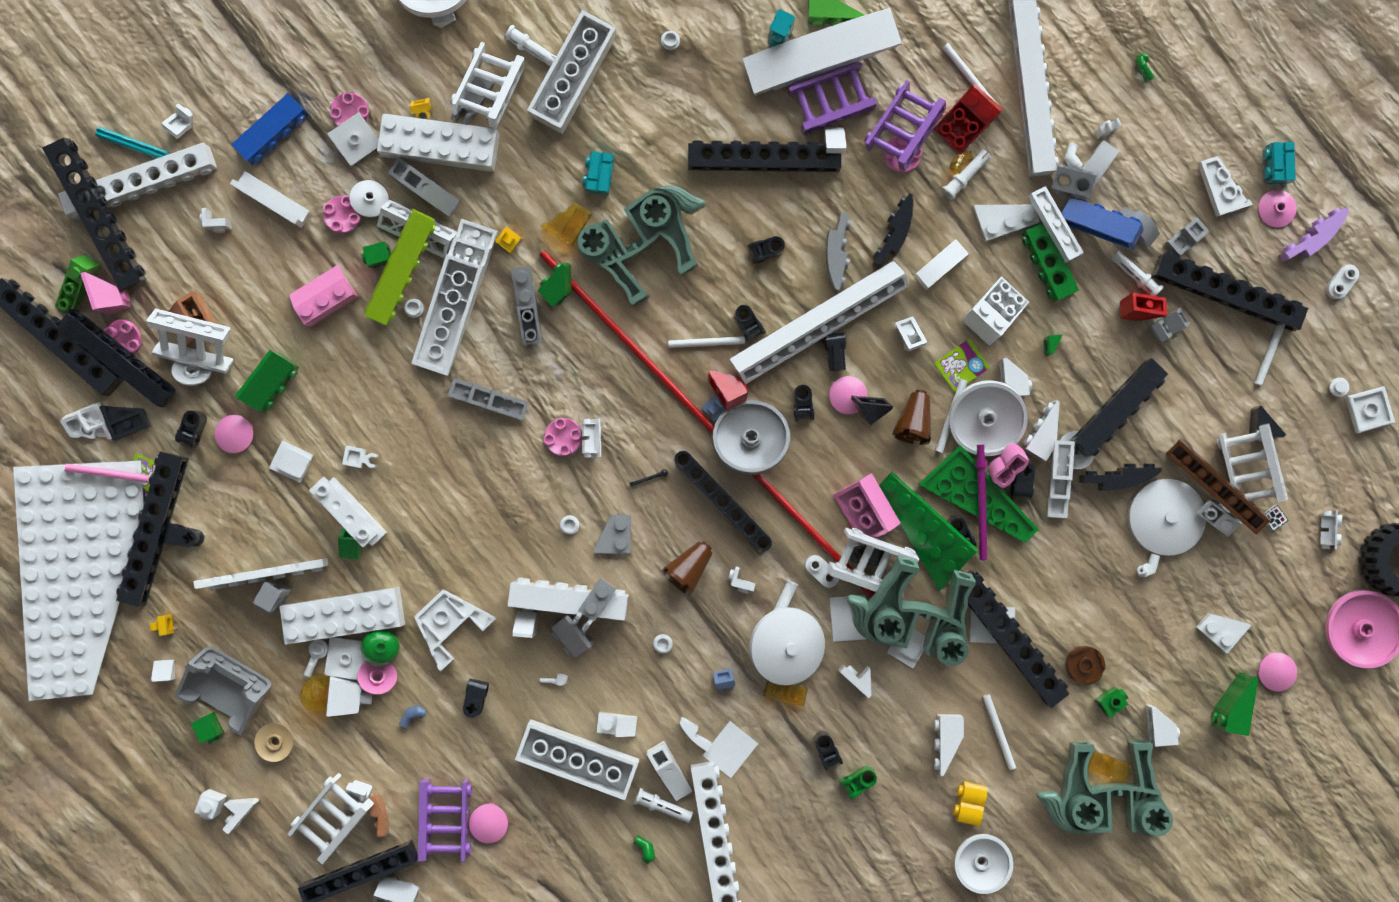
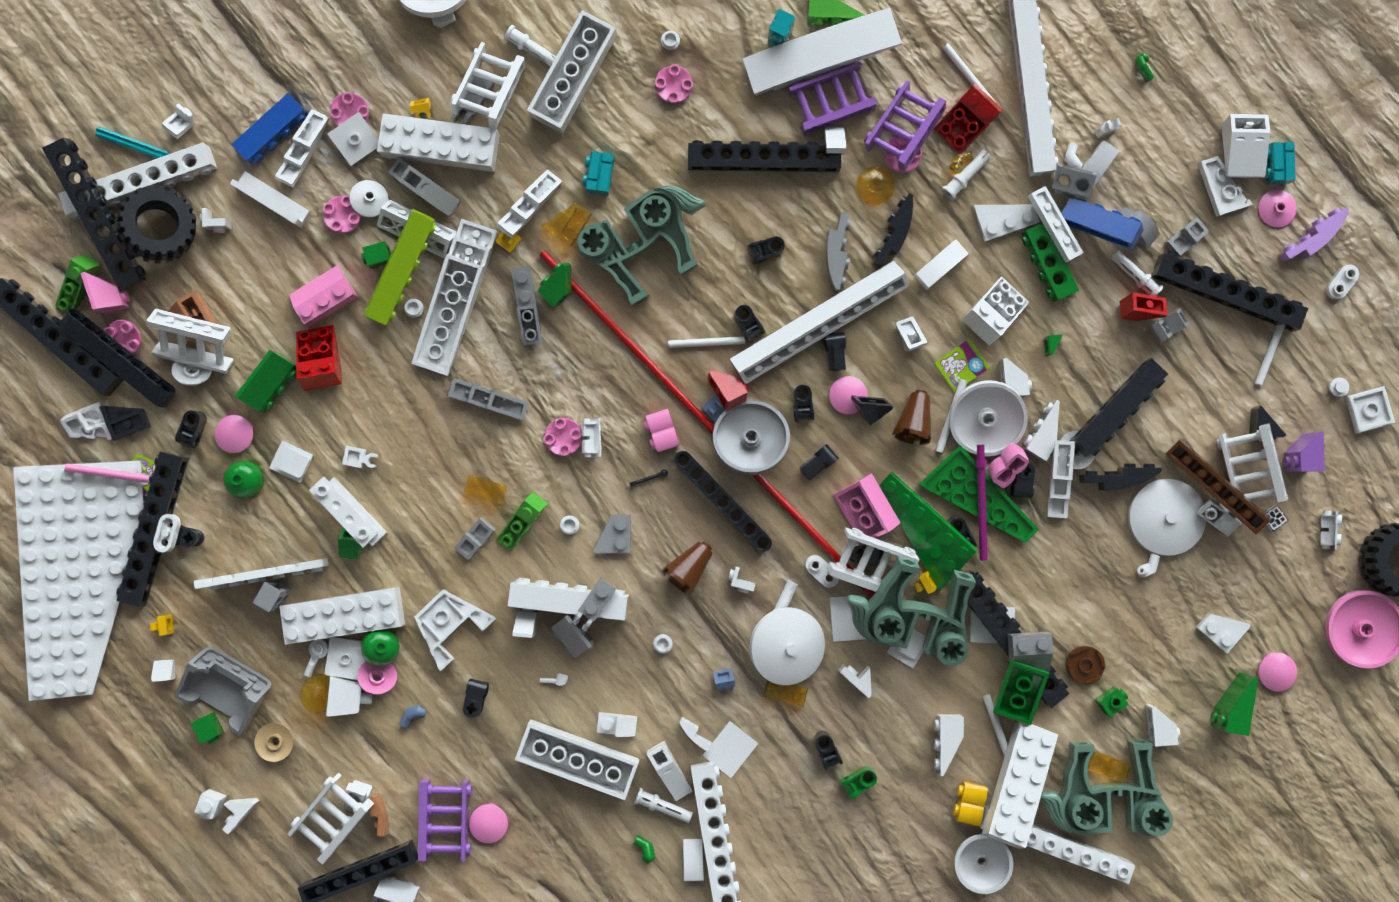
none -> black tyre [117,185,197,264]
none -> white plate [153,514,181,552]
none -> green cylinder [223,461,265,499]
none -> white slope [275,109,329,188]
none -> red slope [296,325,342,391]
none -> light grey slope [454,517,496,560]
none -> clear yellow slope [464,475,507,504]
none -> bright green slope [496,492,548,552]
none -> white slope [497,170,562,239]
none -> bright pink brick [644,409,680,453]
none -> bright pink dish [655,64,693,104]
none -> white slope [683,839,704,881]
none -> black piece [799,444,839,481]
none -> clear yellow dish [856,167,895,205]
none -> yellow tile [914,571,937,594]
none -> white brick [980,806,1135,884]
none -> white brick [982,722,1058,849]
none -> green slope [993,660,1049,725]
none -> light grey slope [1007,631,1053,671]
none -> white slope [1221,114,1270,178]
none -> medium lavender slope [1282,432,1325,472]

